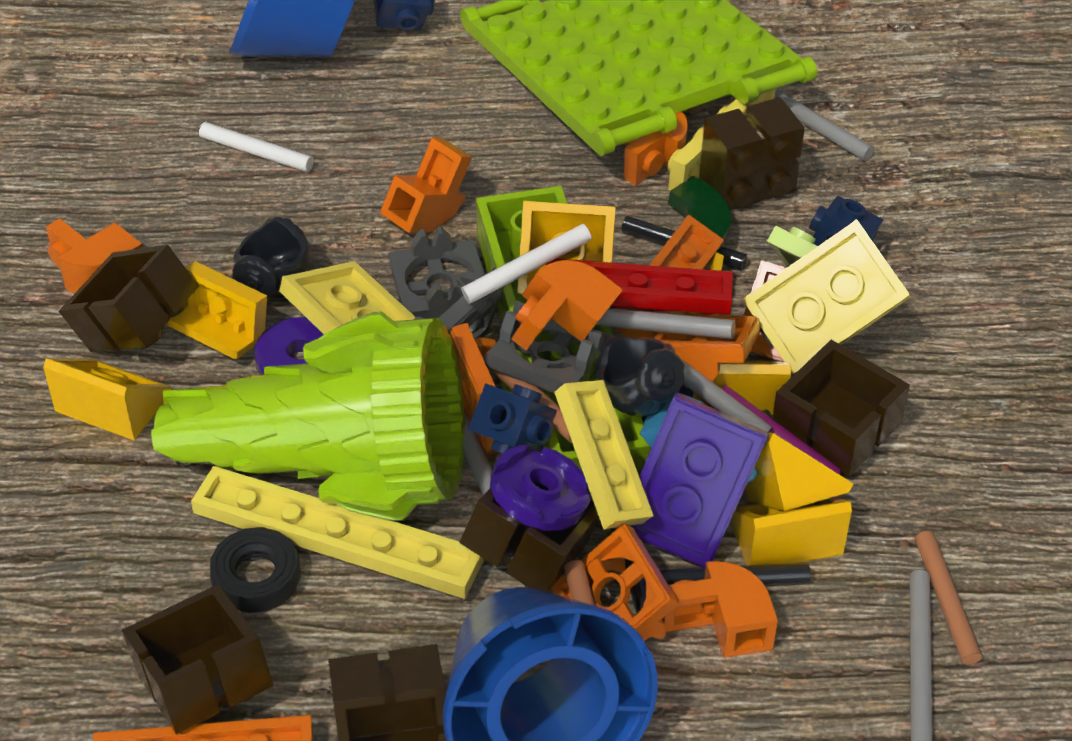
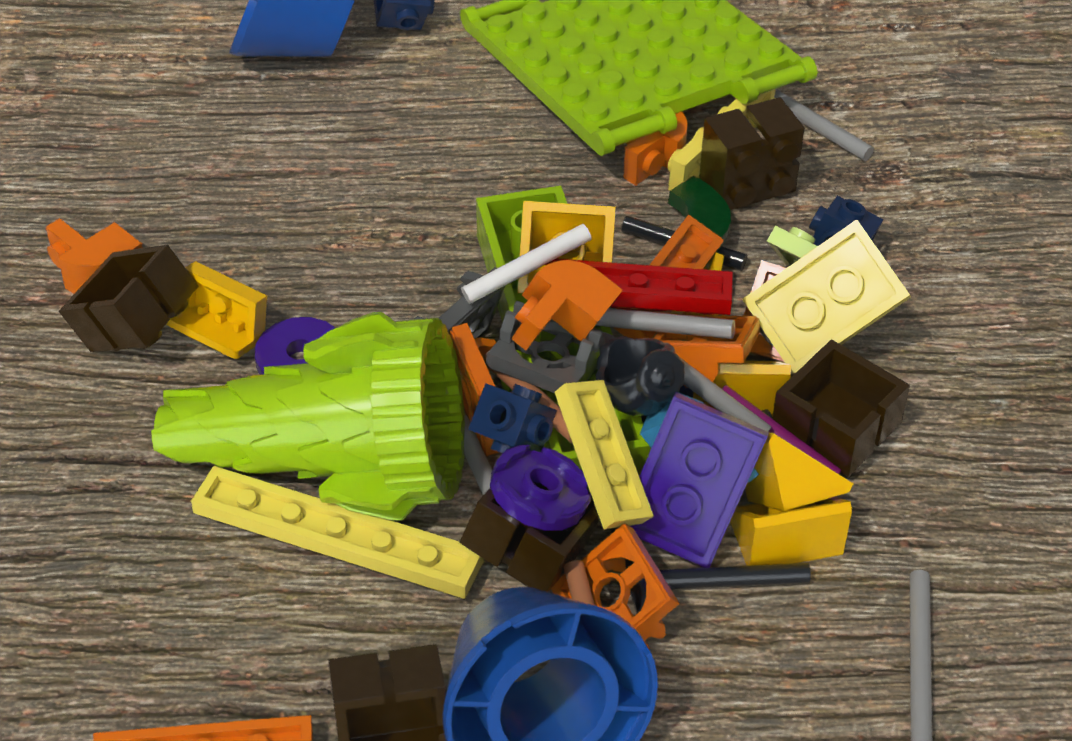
yellow slope [43,358,172,441] -> none
dark brown piece [122,584,274,735] -> none
white bar [199,122,314,173] -> none
black tyre [210,527,301,613] -> none
black hair [232,217,313,298] -> none
light yellow plate [279,261,416,334] -> none
orange brick [380,137,472,233] -> none
dark grey piece [388,226,485,319] -> none
orange brick [662,561,778,658] -> none
nougat bar [915,531,982,665] -> none

